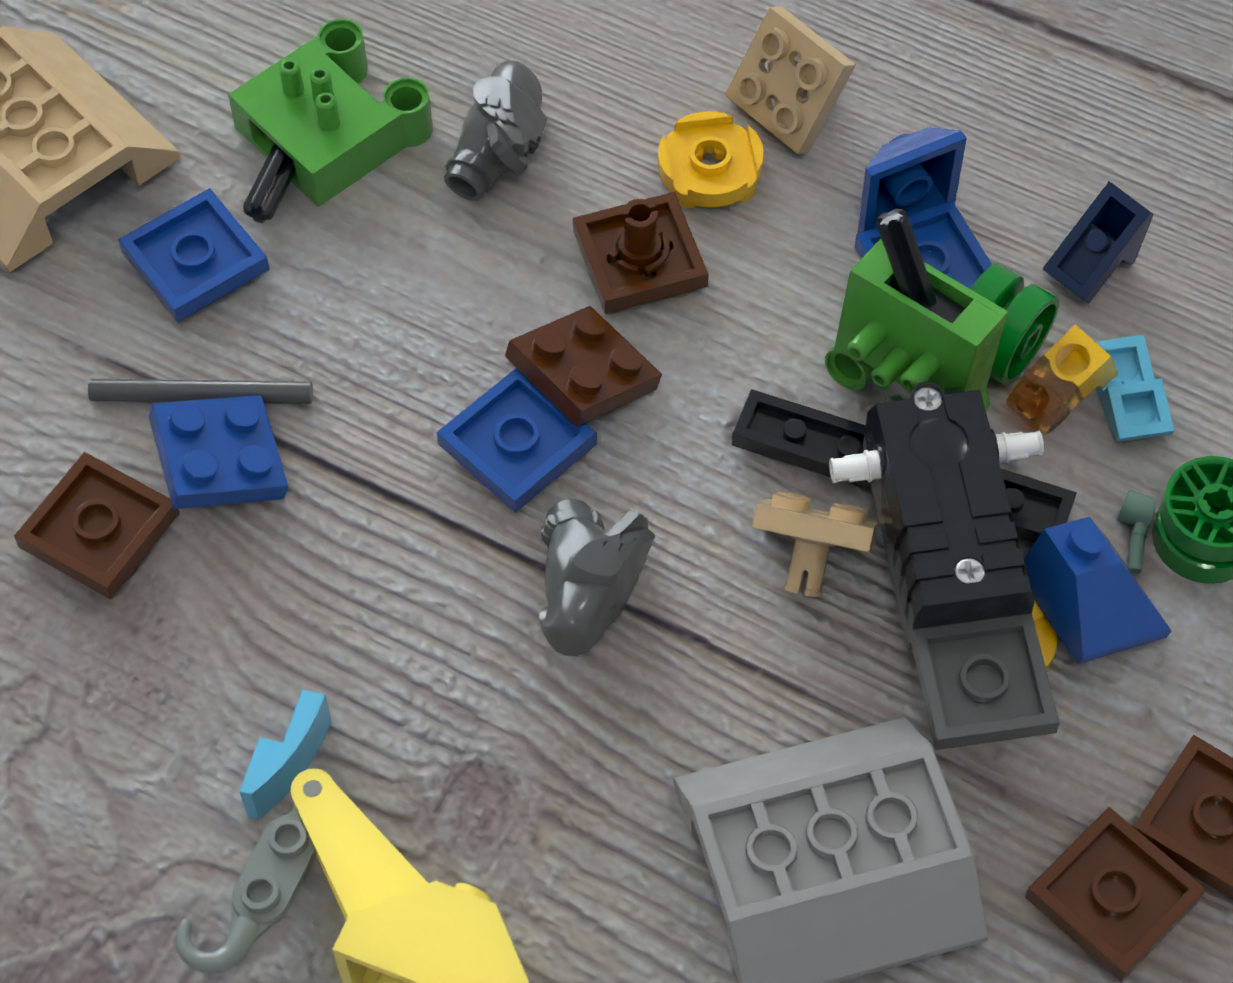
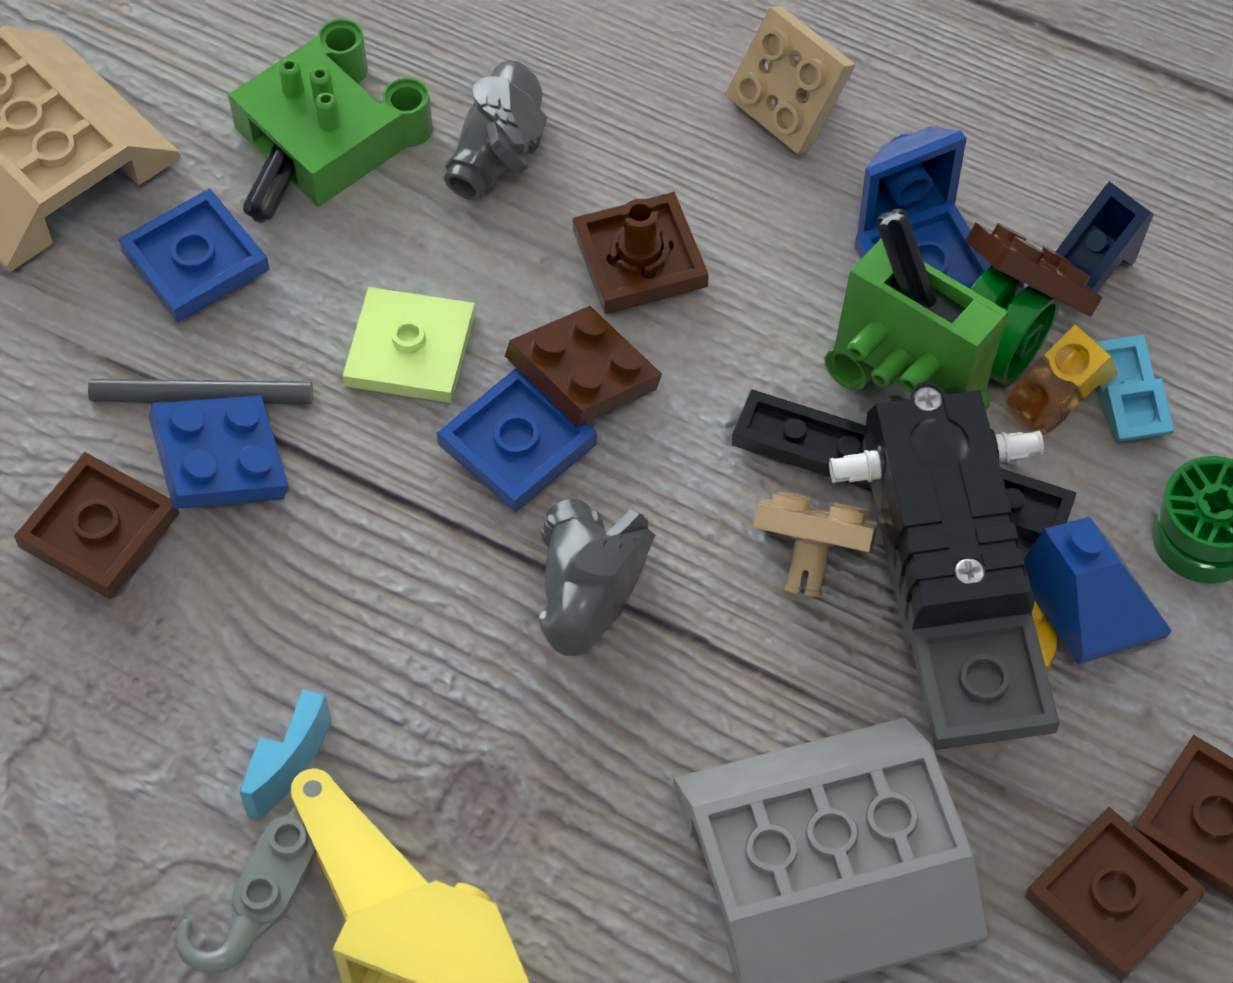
yellow plate [658,111,764,208] -> none
sand green hand [1117,490,1156,574] -> none
none -> yellowish green plate [342,287,476,403]
none -> reddish brown plate [965,222,1103,317]

